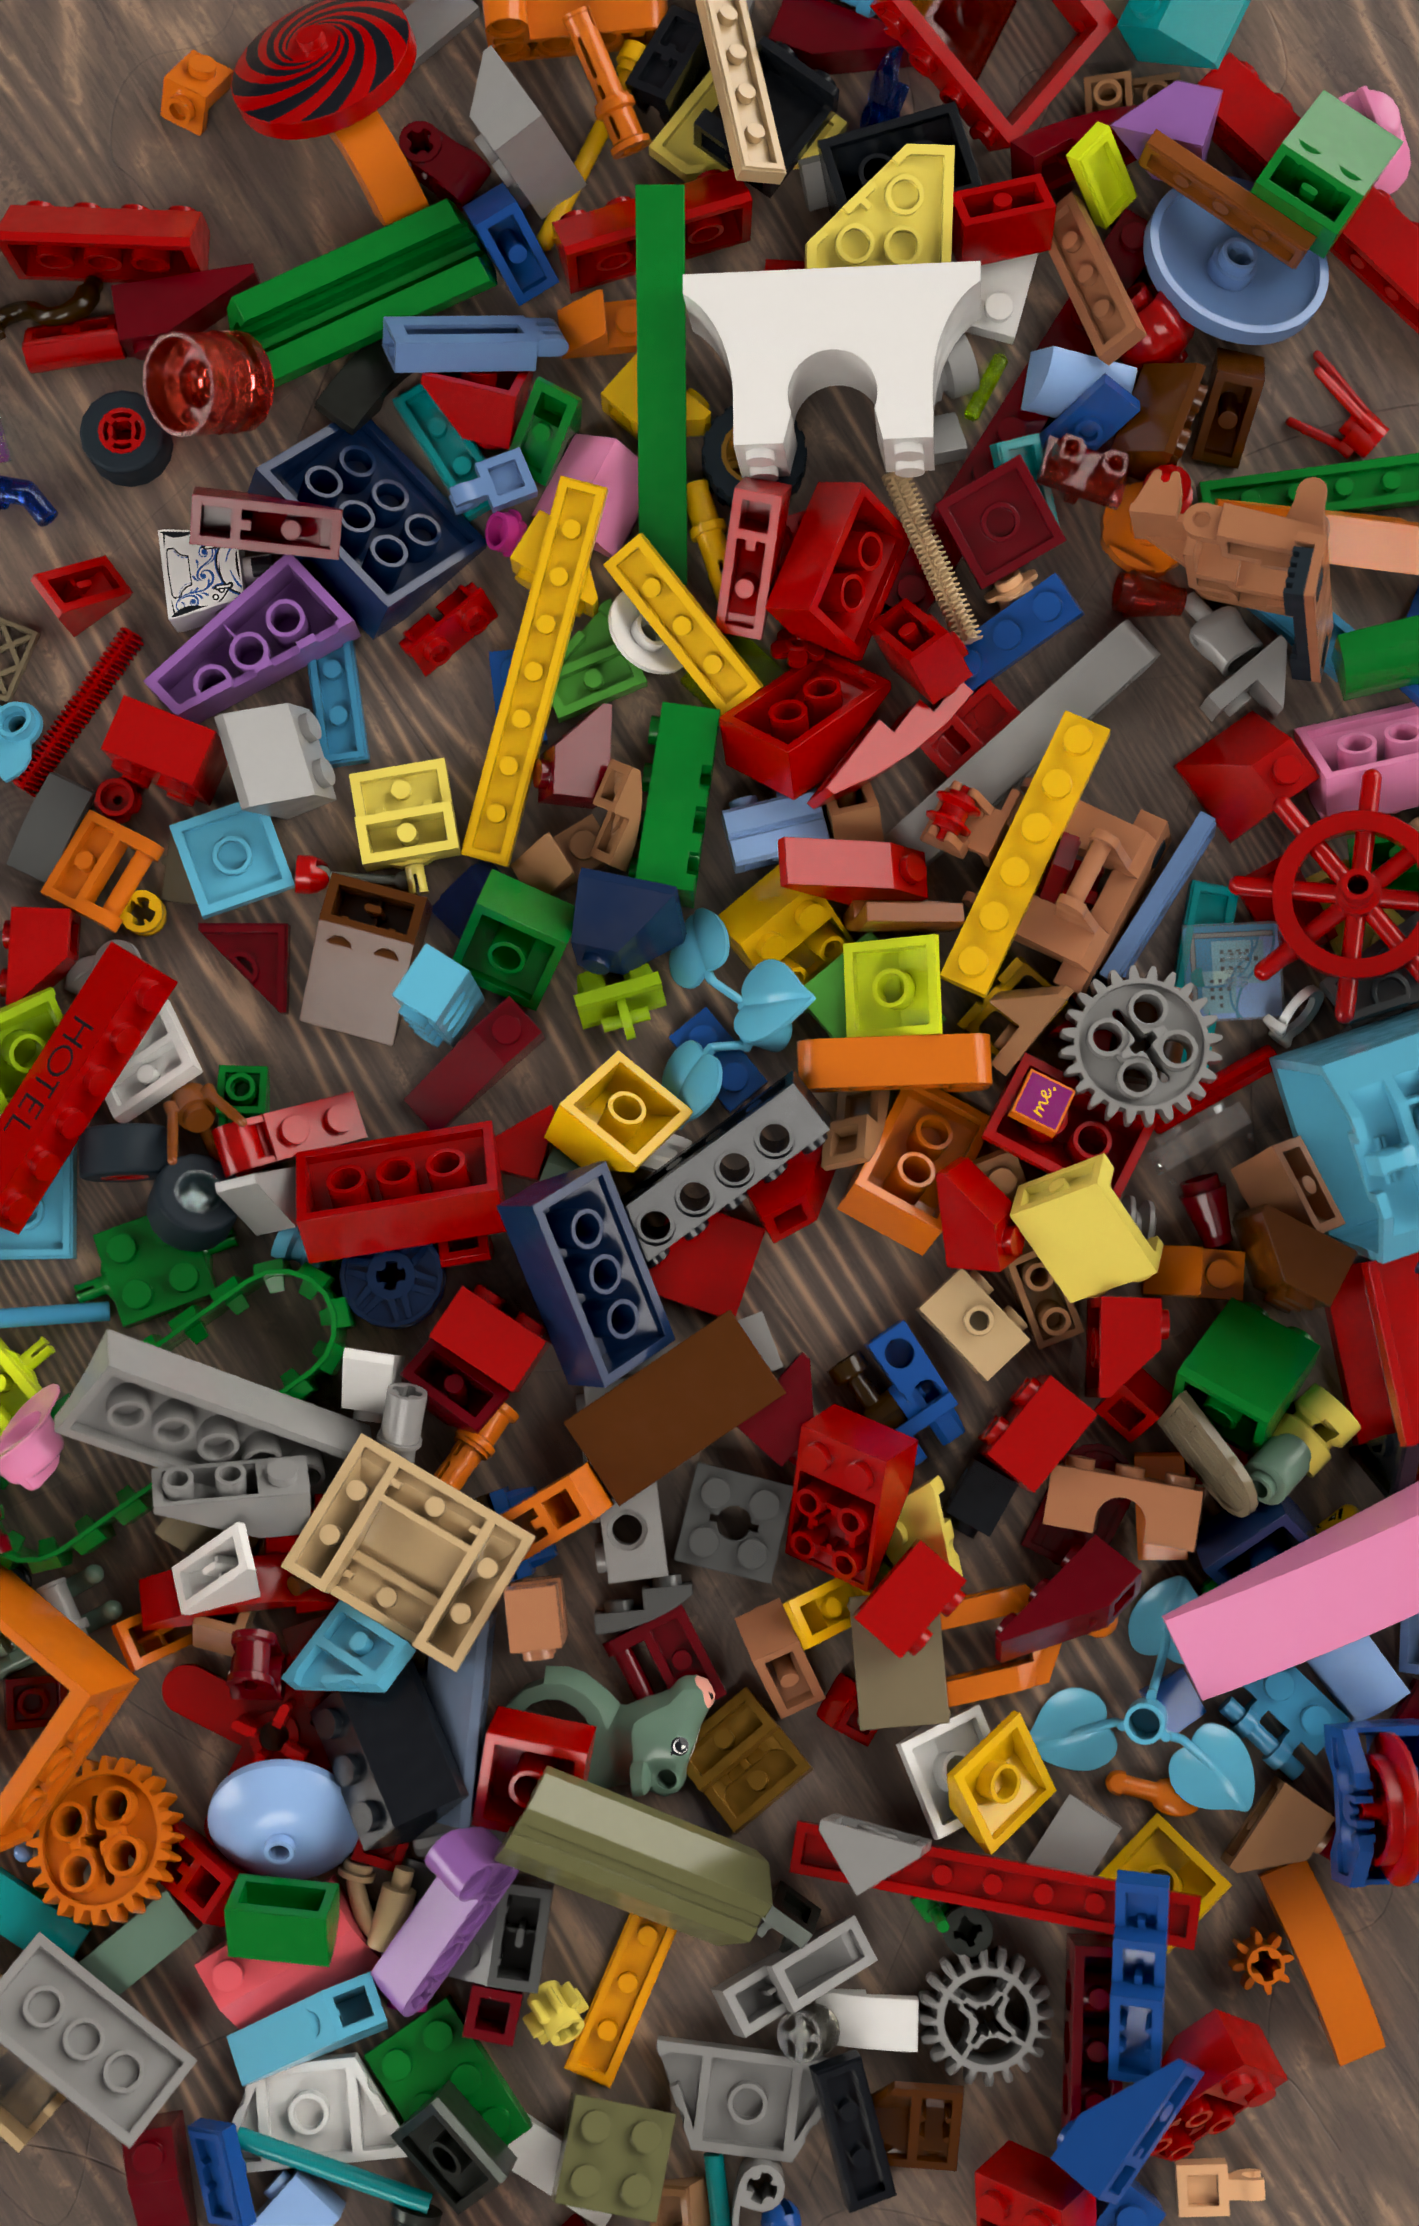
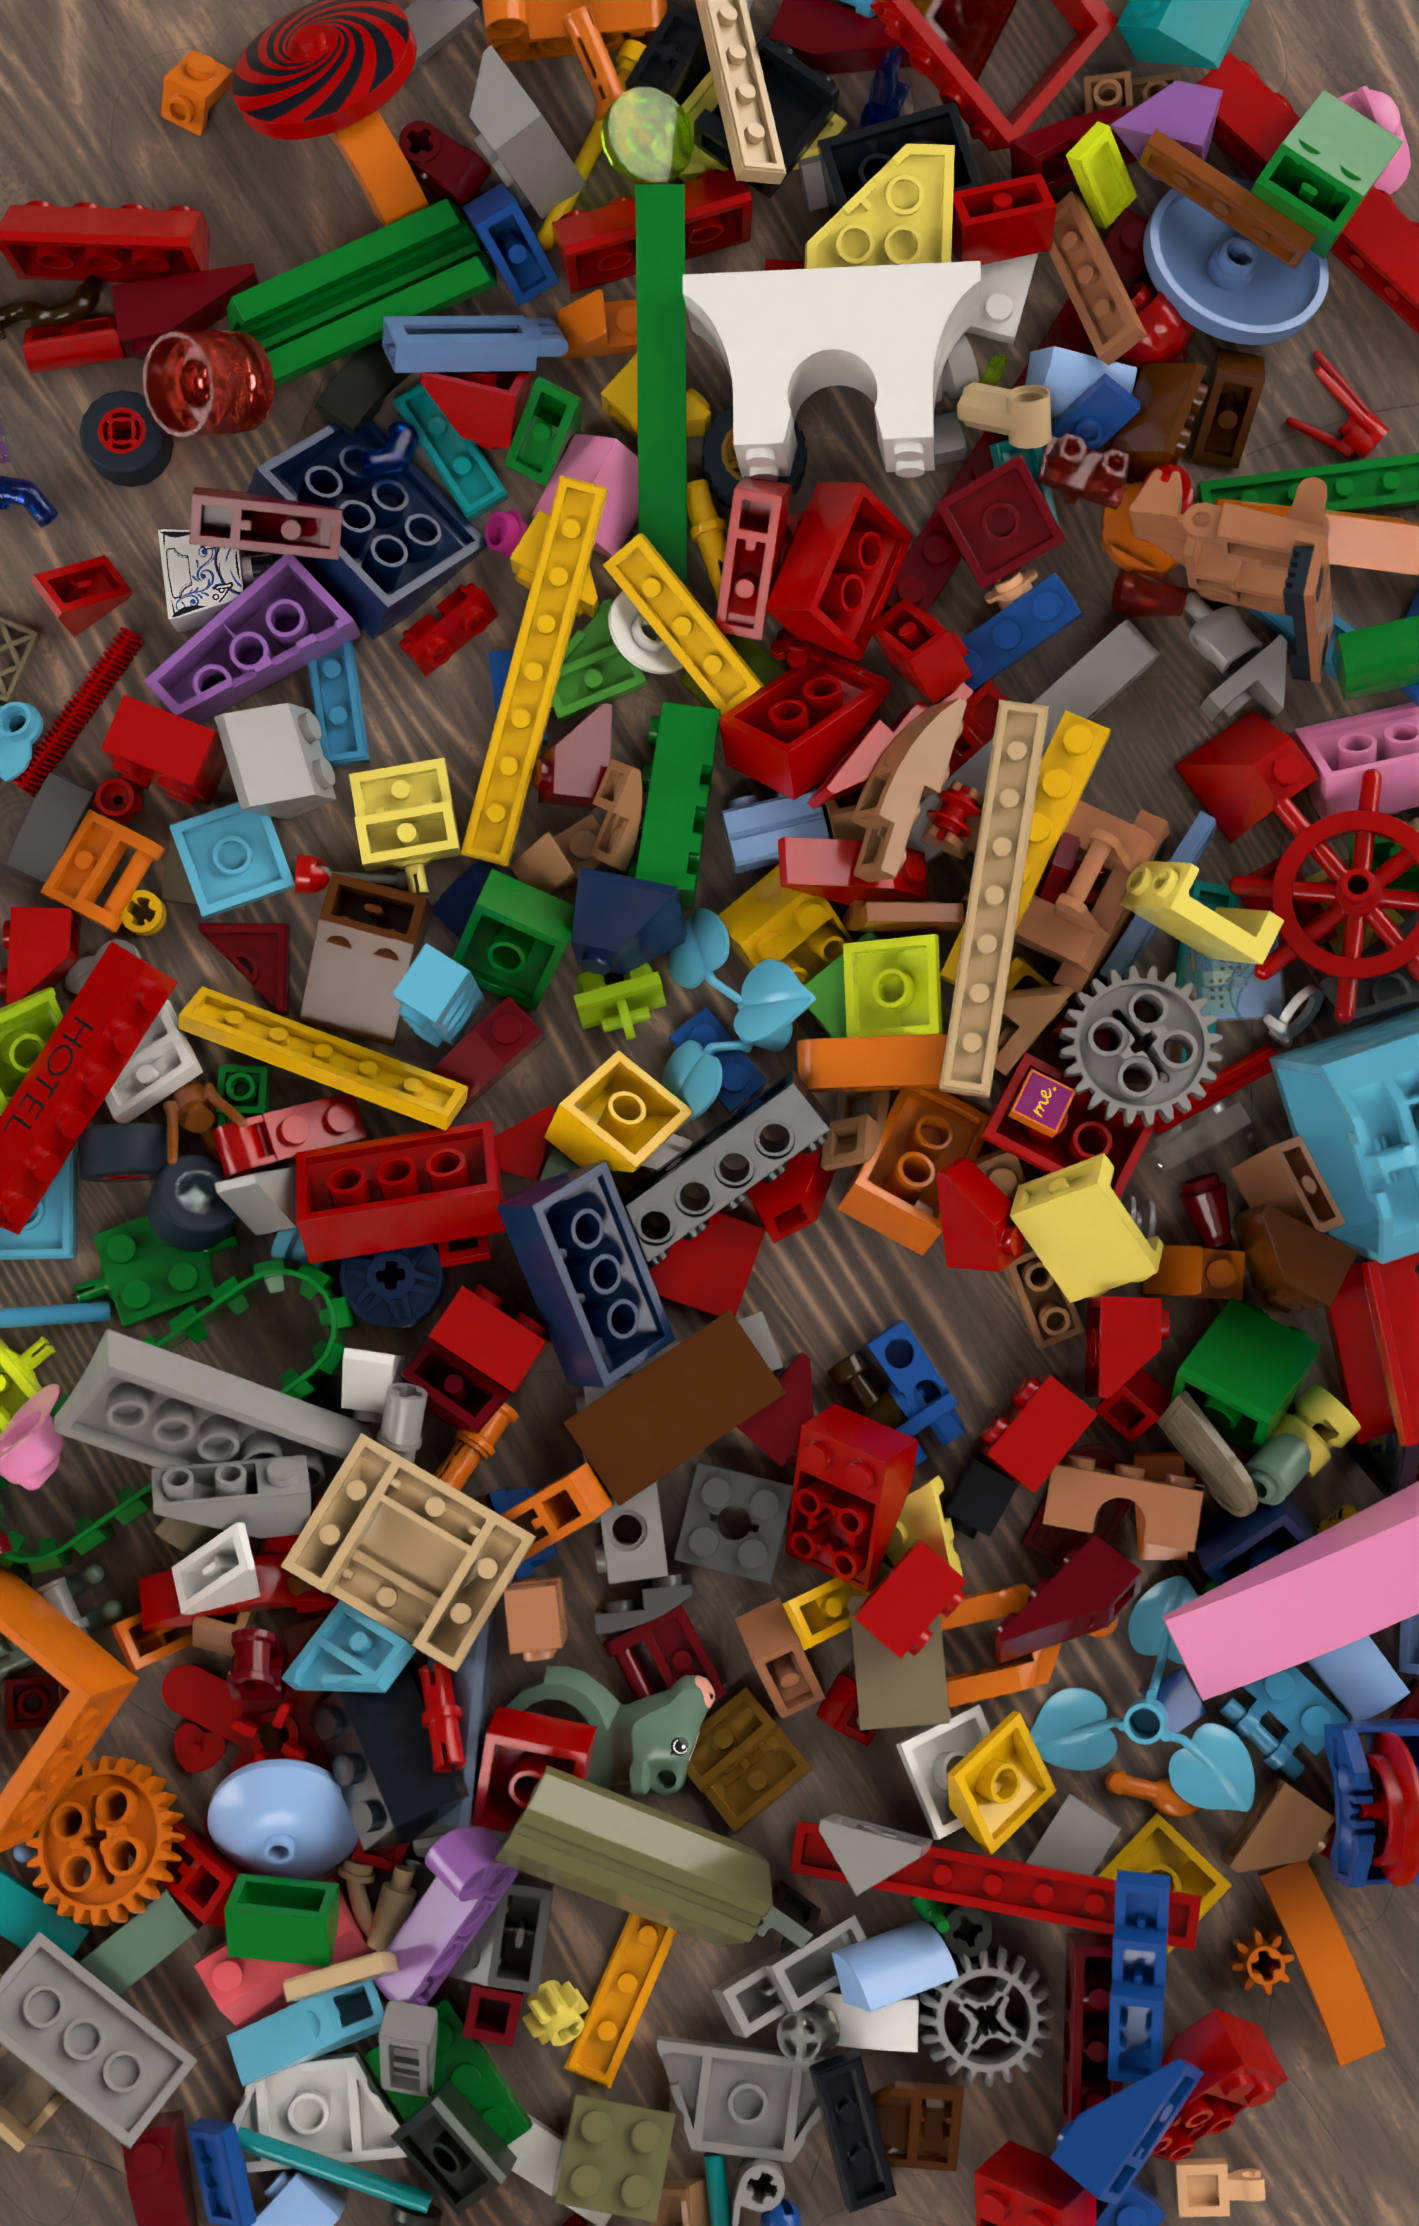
medium blue plate [449,447,538,515] -> none
tan axle [882,472,983,646] -> none
tan brick [915,1269,1030,1381] -> none
none -> red piece [173,1721,228,1773]
none -> yellow plate [178,986,468,1131]
none -> tan tile [283,1951,399,2001]
none -> clear blue arm [361,421,420,477]
none -> light grey slope [379,2000,438,2098]
none -> red pin [418,1662,467,1773]
none -> clear neon green tile [601,87,694,185]
none -> light blue brick [831,1920,959,2012]
none -> medium nougat slope [851,698,967,883]
none -> tan tile [939,700,1049,1099]
none -> tan piece [957,382,1052,449]
none -> light yellow panel [1120,861,1284,965]

